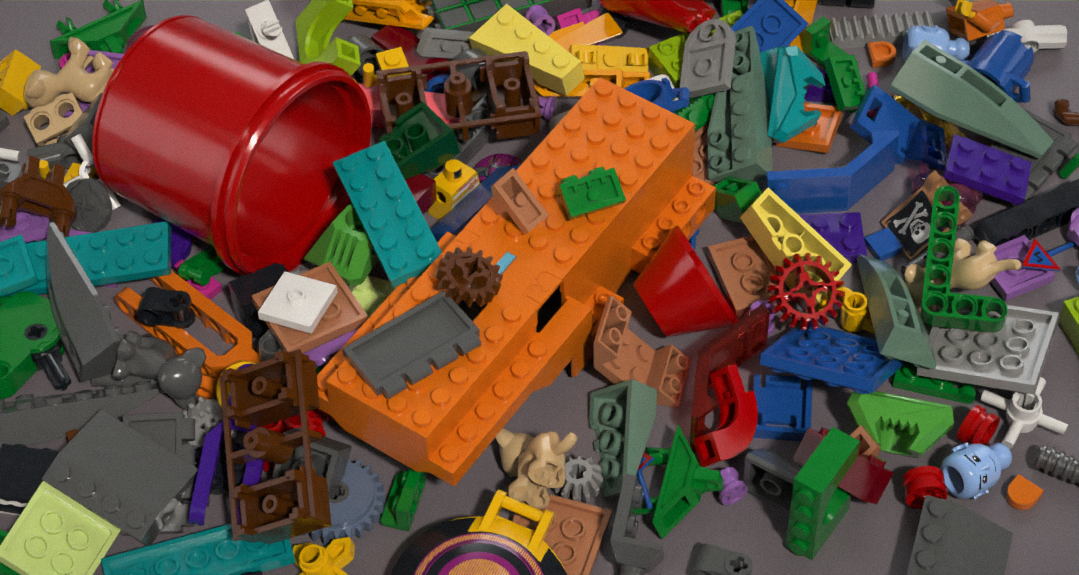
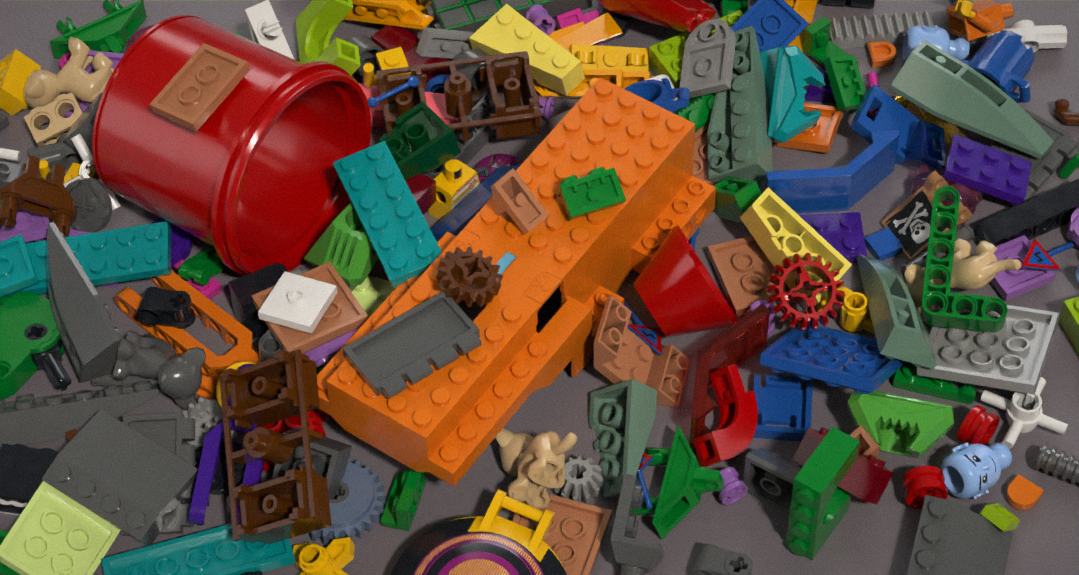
none -> nougat plate [149,43,251,132]
none -> blue hinge [368,76,419,108]
none -> blue piece [619,293,662,355]
none -> lime tile [980,503,1020,532]

